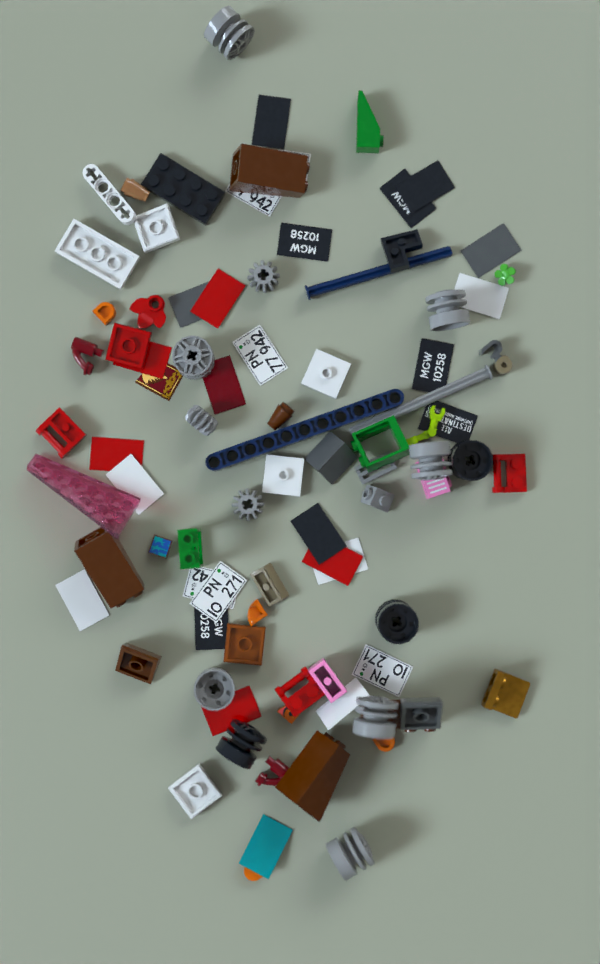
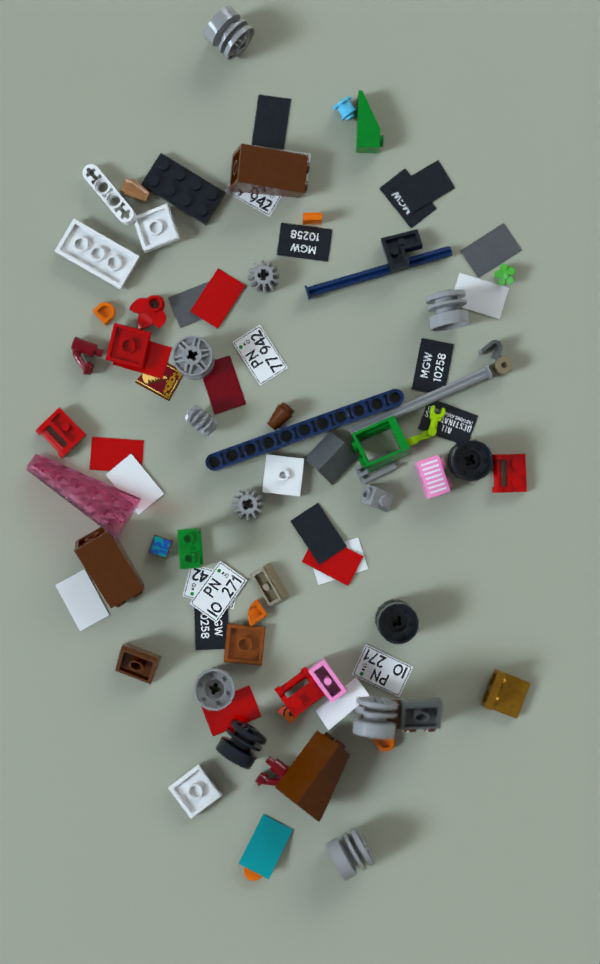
white plate [301,349,351,399] -> none
light grey wheel [409,441,453,481] -> none
none -> orange tile [303,212,322,225]
none -> medium azure brick [332,96,357,121]

